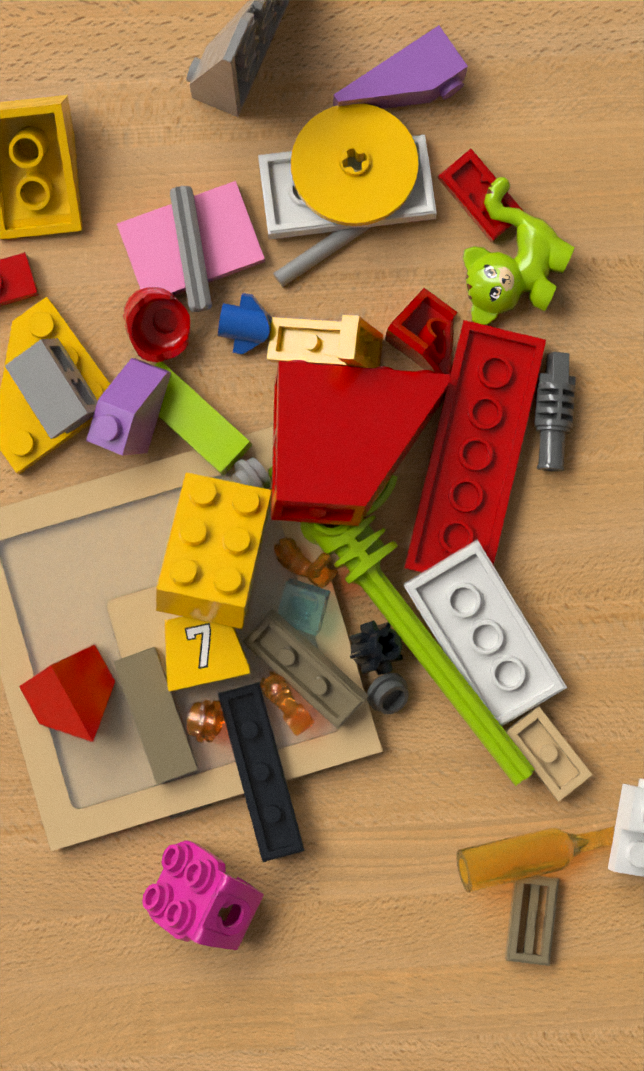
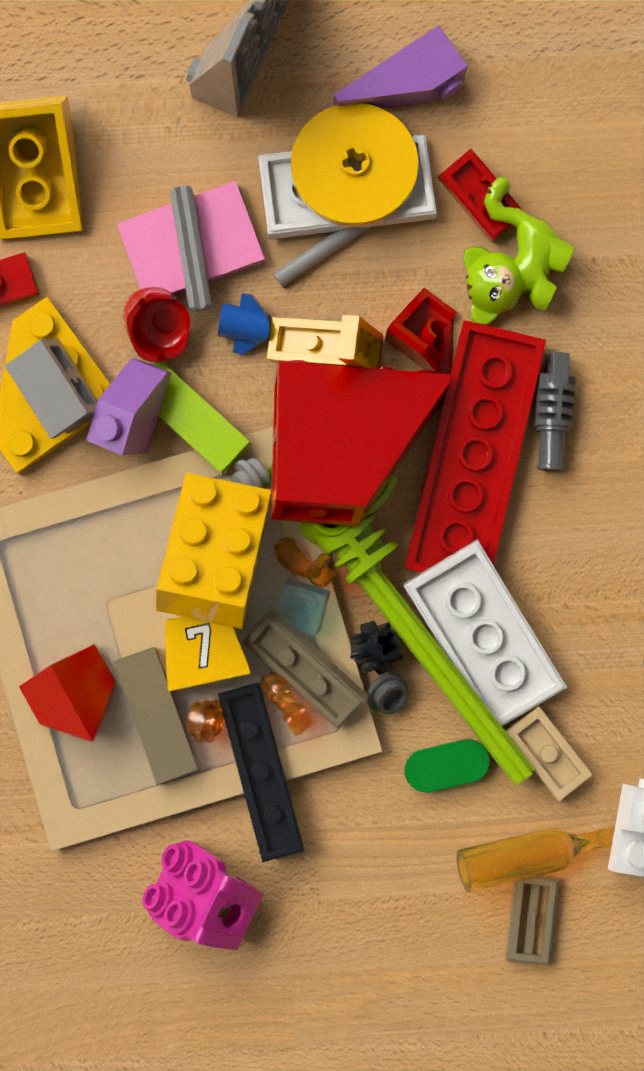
none -> green tile [404,739,490,793]

